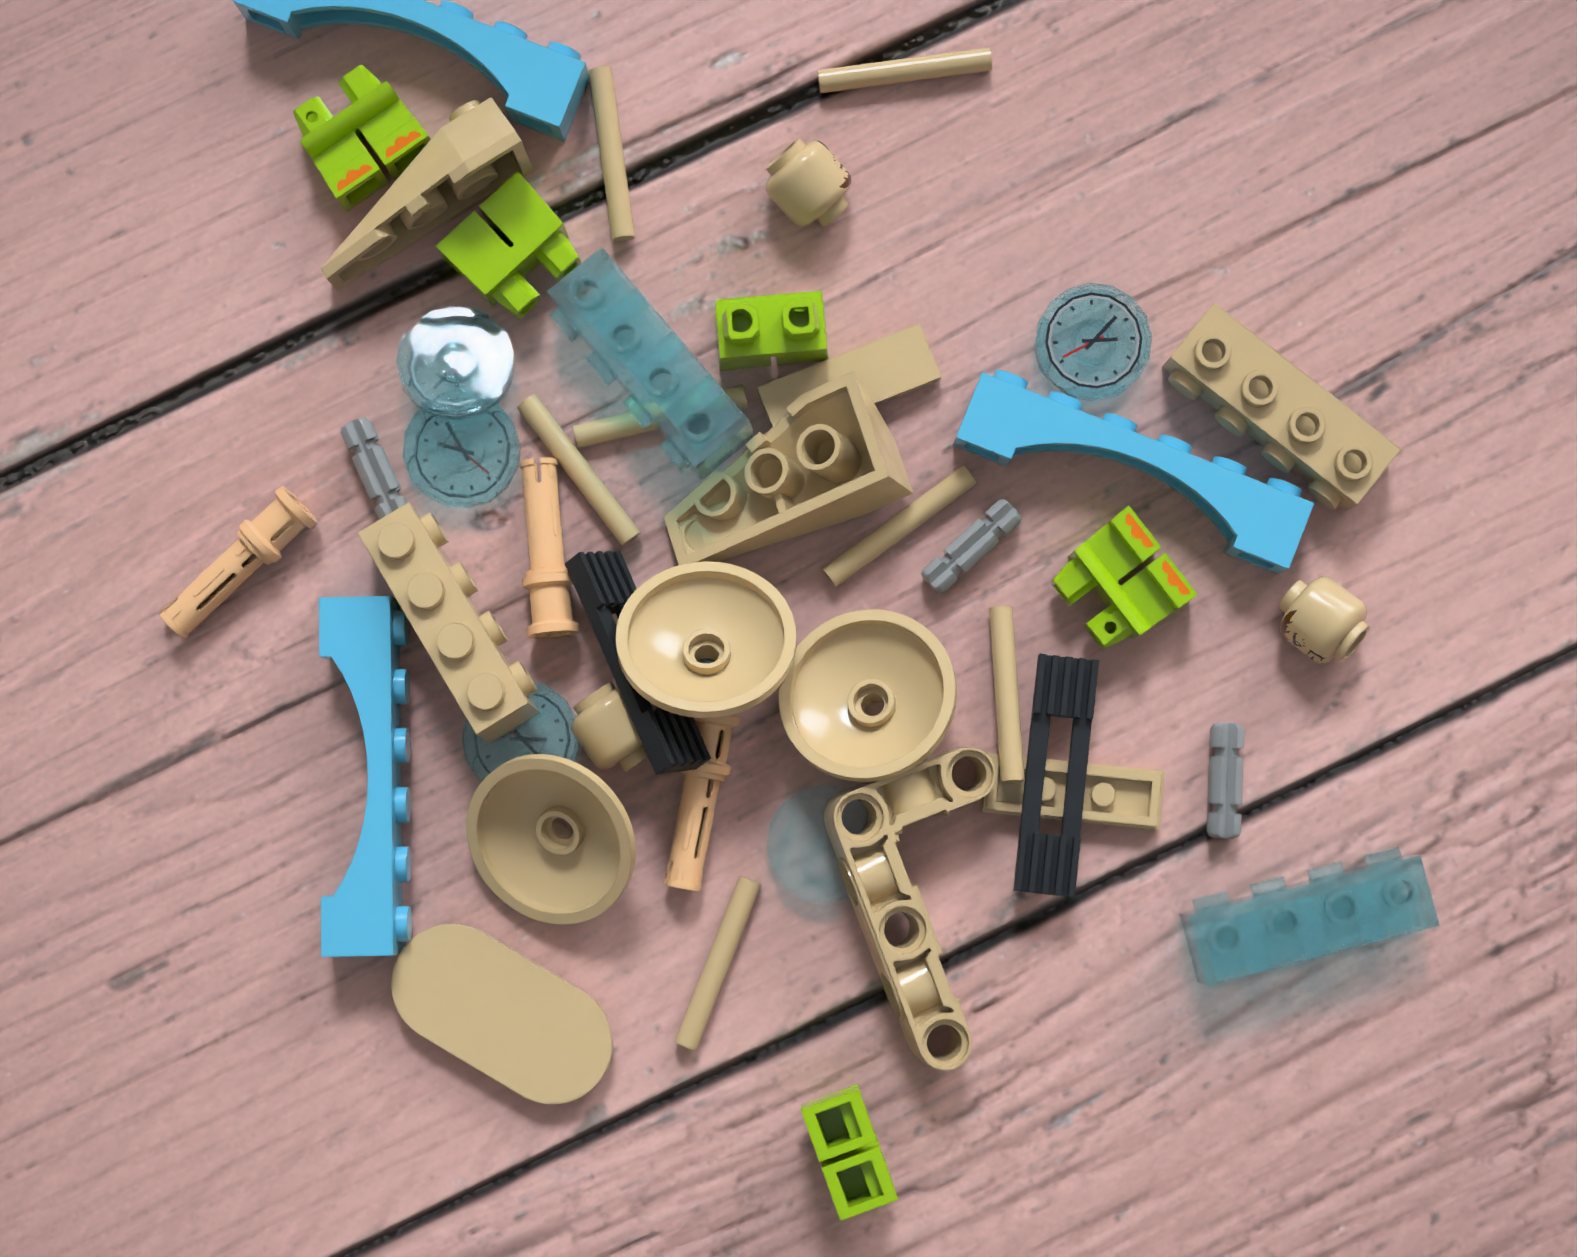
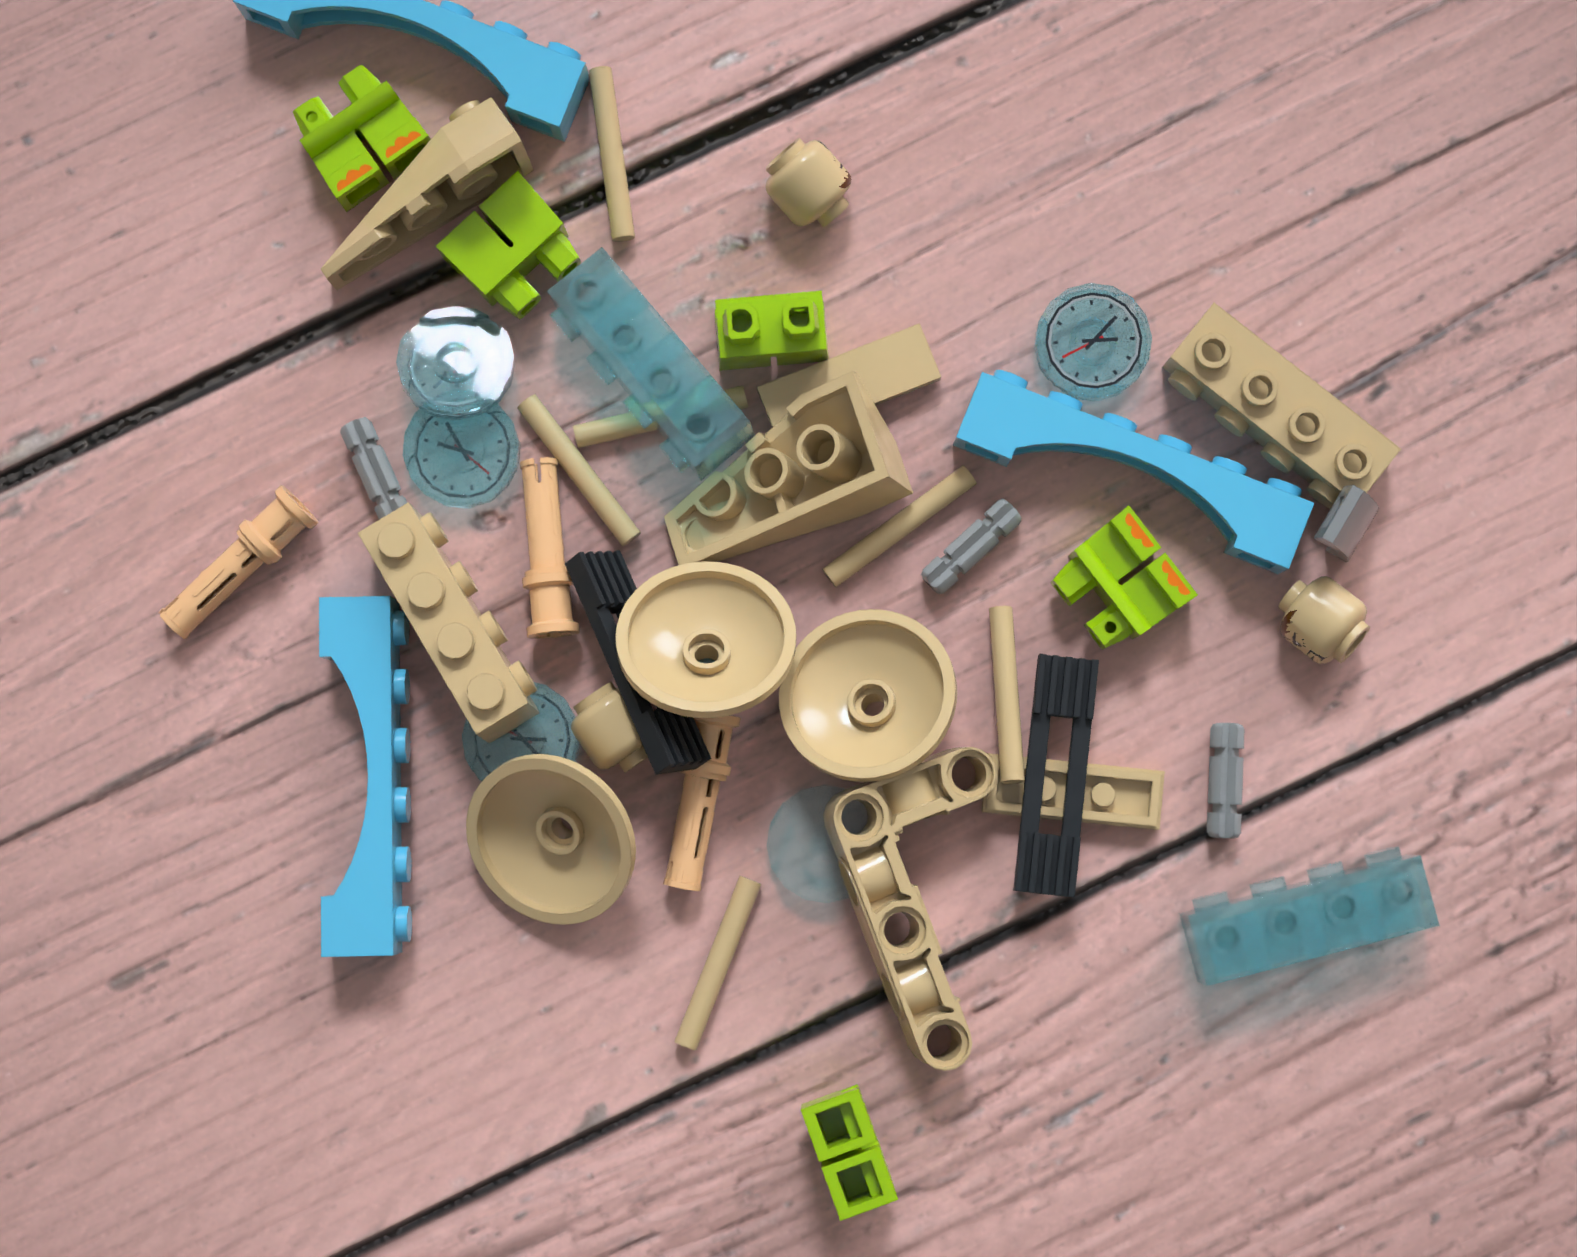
tan tile [391,924,613,1104] -> none
tan bar [817,47,992,94] -> none
none -> light grey slope [1314,485,1379,562]

